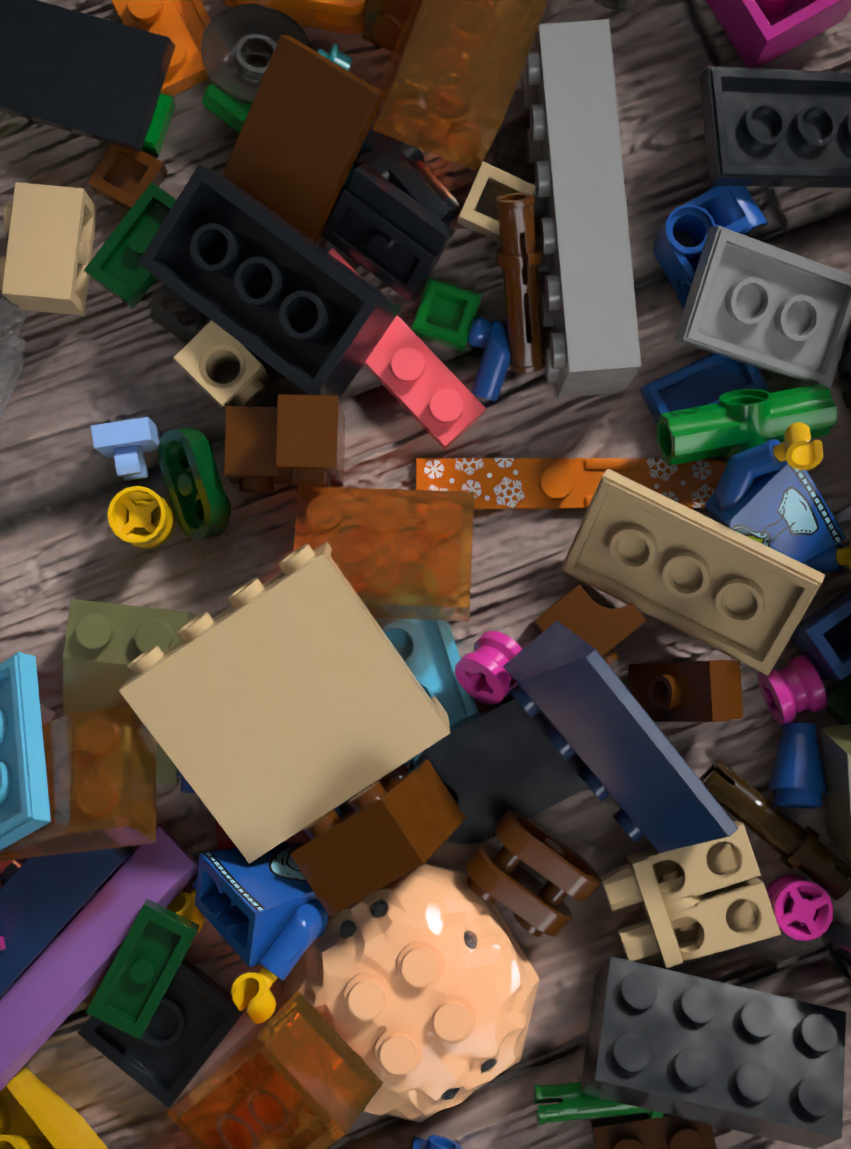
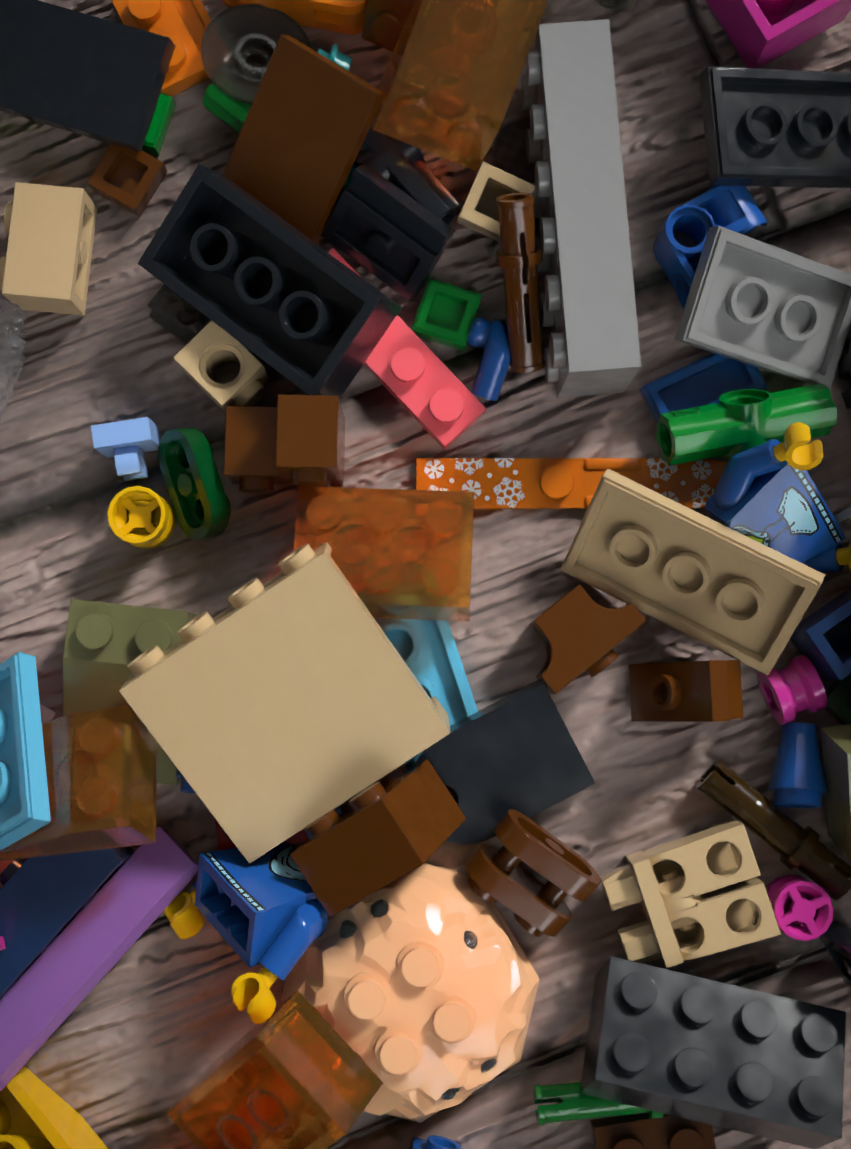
black plate [77,957,247,1108] -> none
dark green plate [84,182,176,309] -> none
dark green plate [86,899,200,1040] -> none
dark pink wheel [455,630,522,705] -> none
dark blue slope [503,621,739,853] -> none

